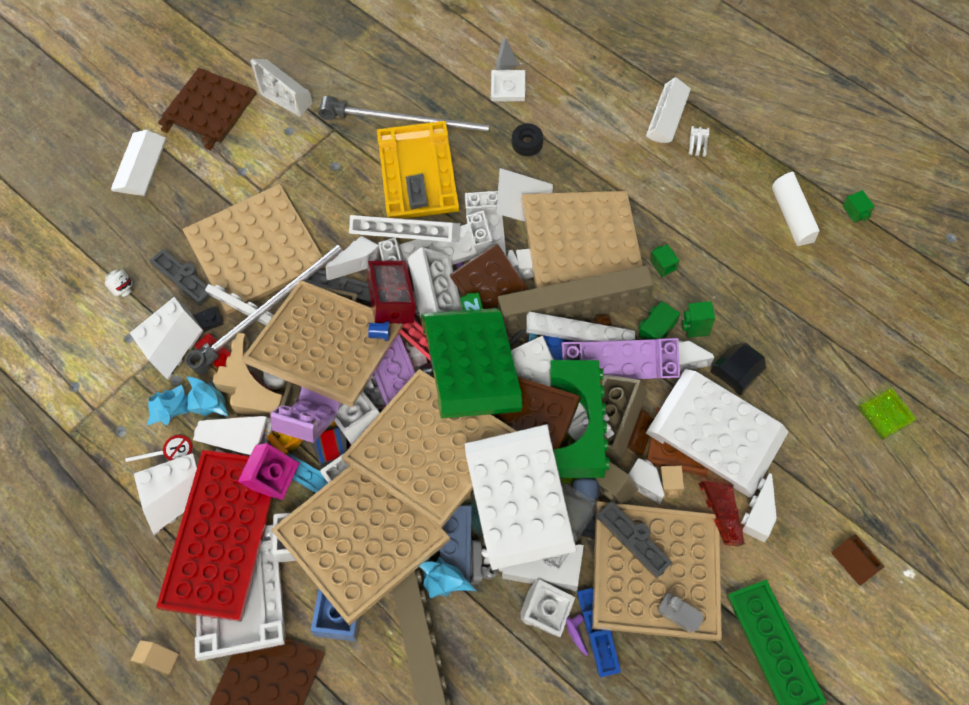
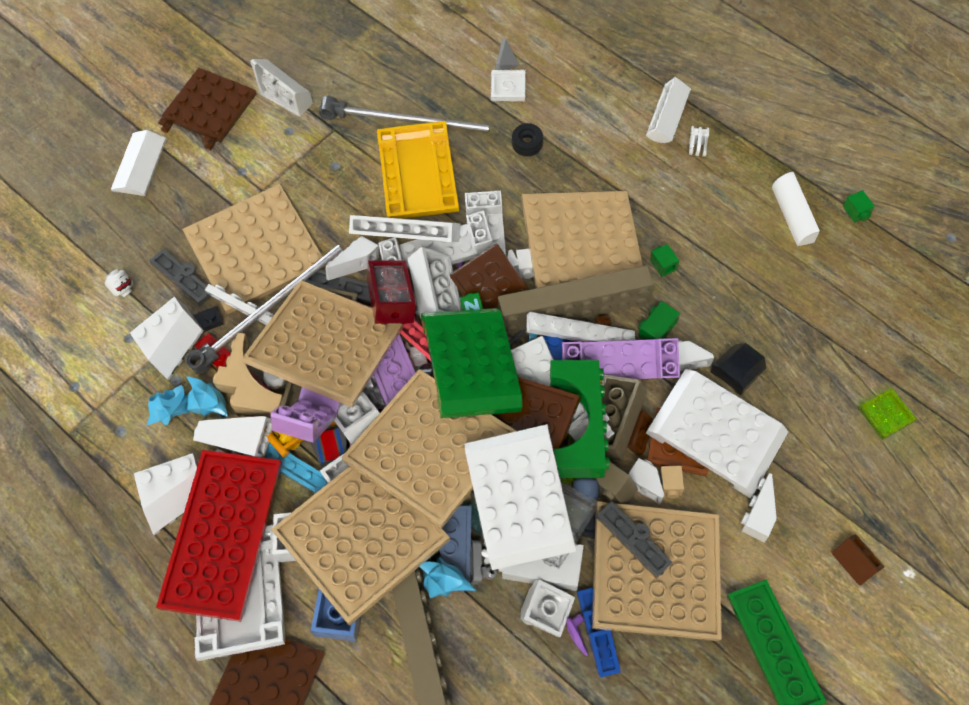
piece [125,435,193,462] -> none
tan slope [131,640,179,675] -> none
dark pink slope [238,443,299,500] -> none
blue bush [368,321,390,341] -> none
dark grey plate [406,173,428,210] -> none
white sticker [496,168,553,222] -> none
light grey piece [658,593,704,633] -> none
green brick [681,301,715,338] -> none
clear red wing [698,481,745,547] -> none

